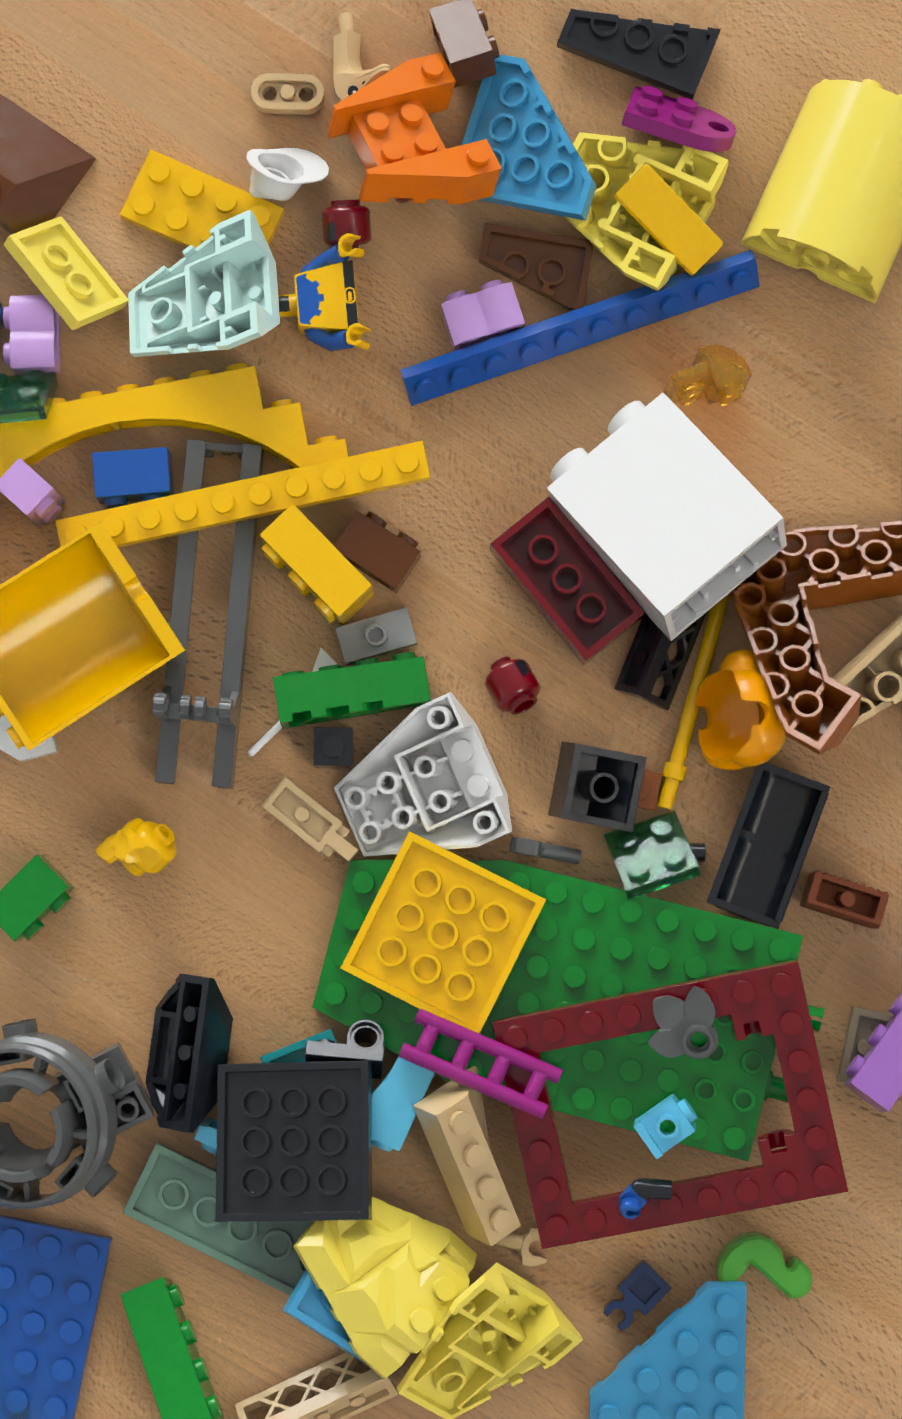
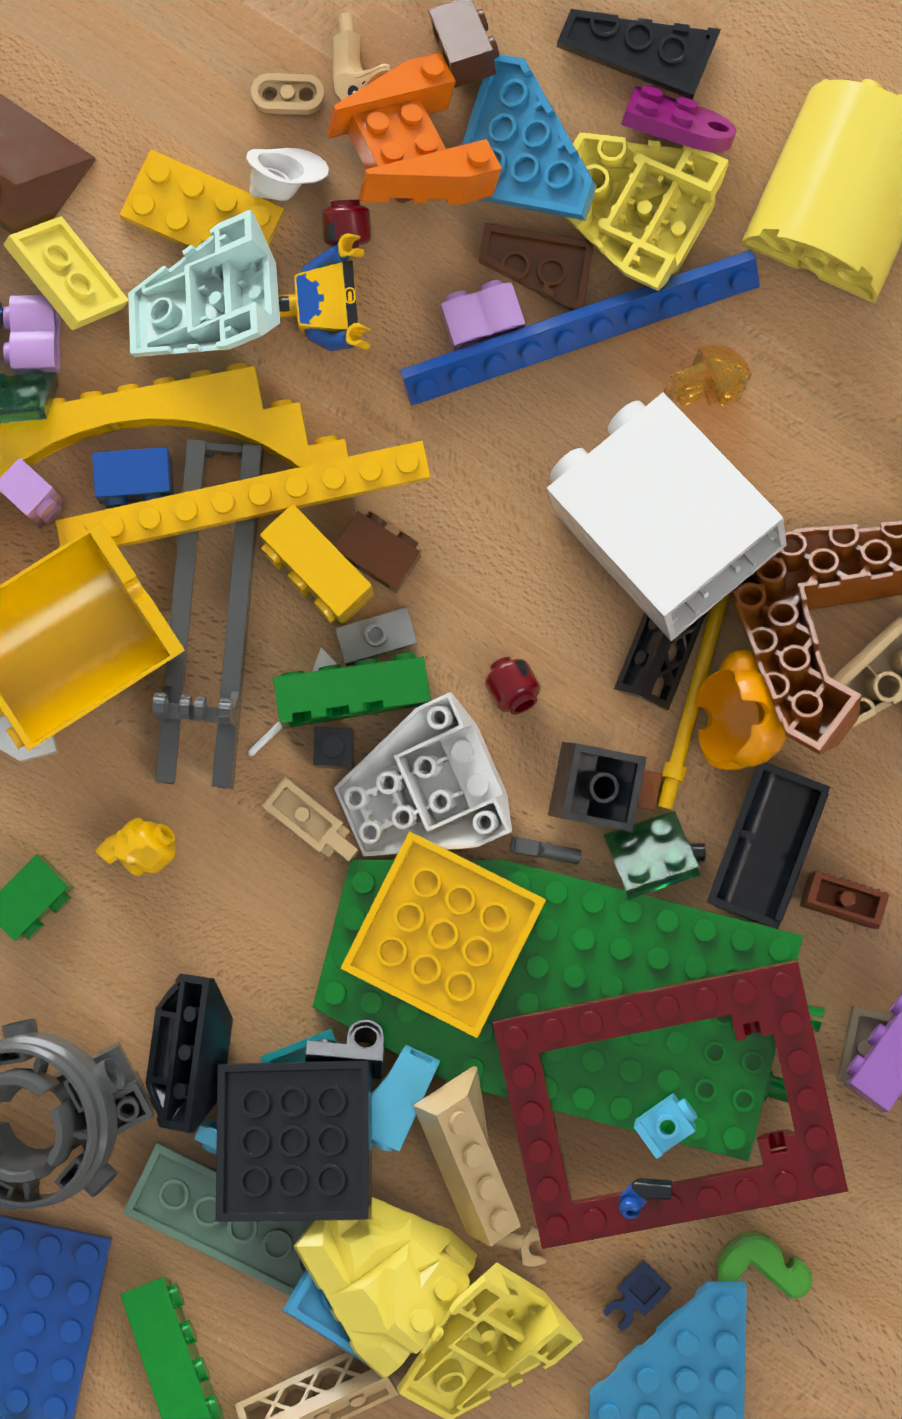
magenta bar [399,1008,563,1119] -> none
dark red brick [490,497,645,665] -> none
yellow slope [613,164,723,276] -> none
dark grey plate [648,986,718,1059] -> none

